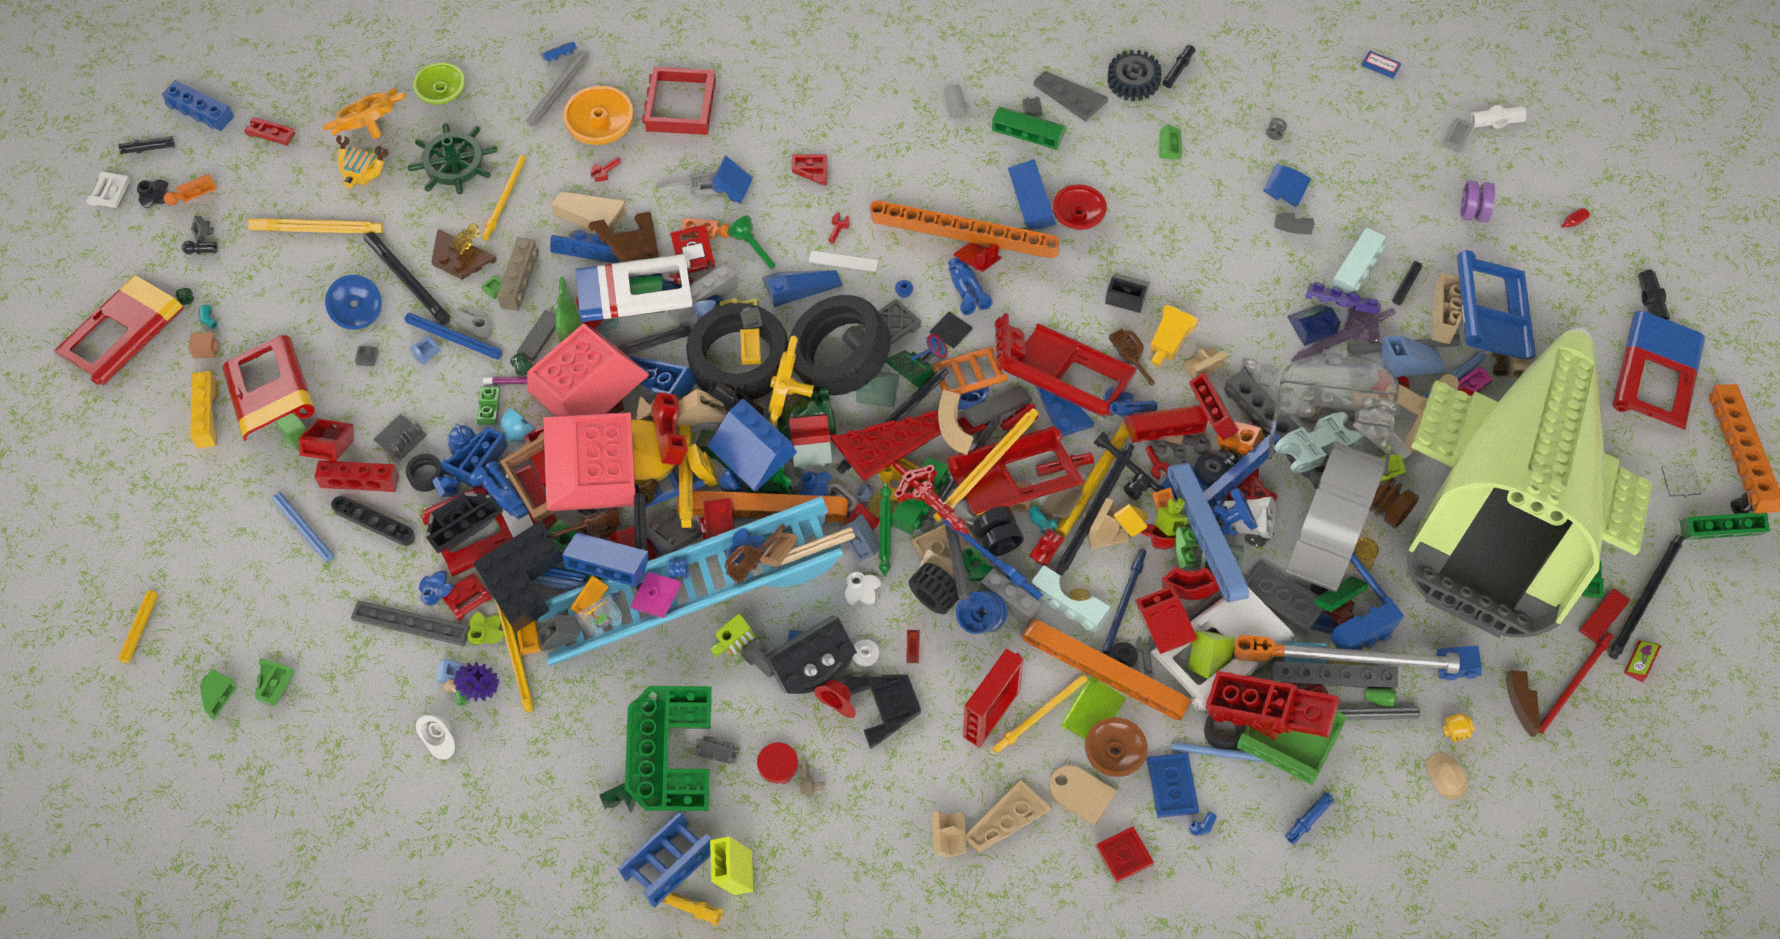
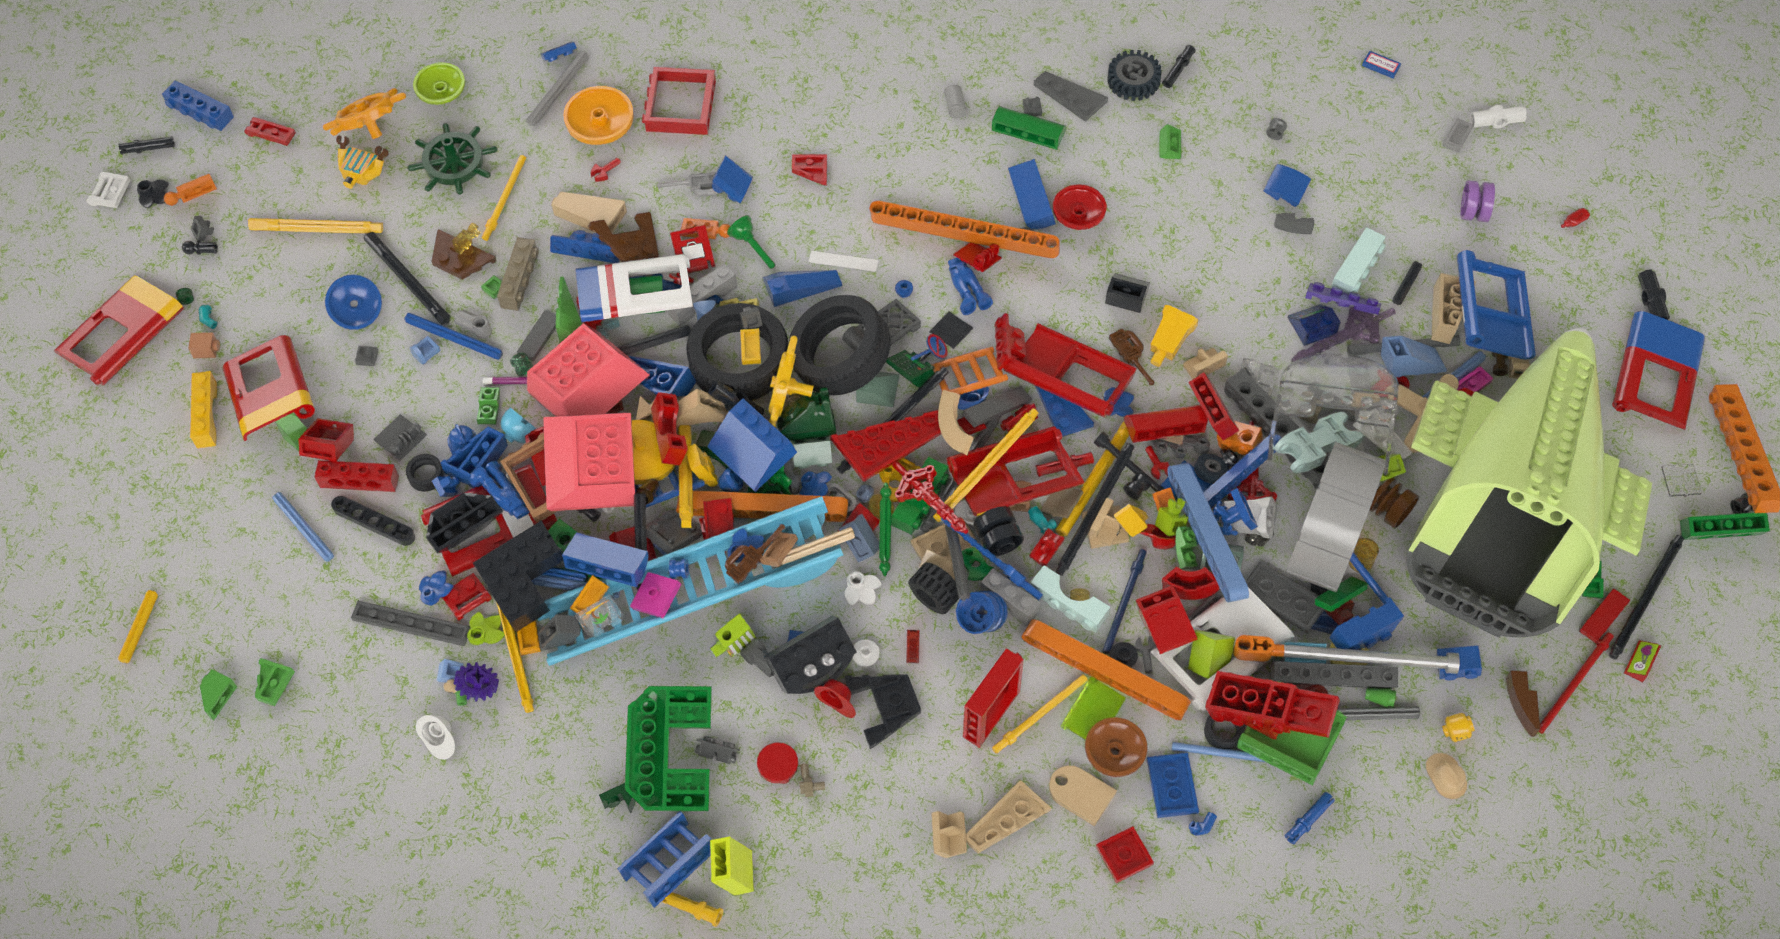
reddish brown piece [551,508,620,539] -> none
red panel [789,414,830,446] -> none
red bar [828,213,850,244] -> none
blue pin [1110,400,1158,415] -> none

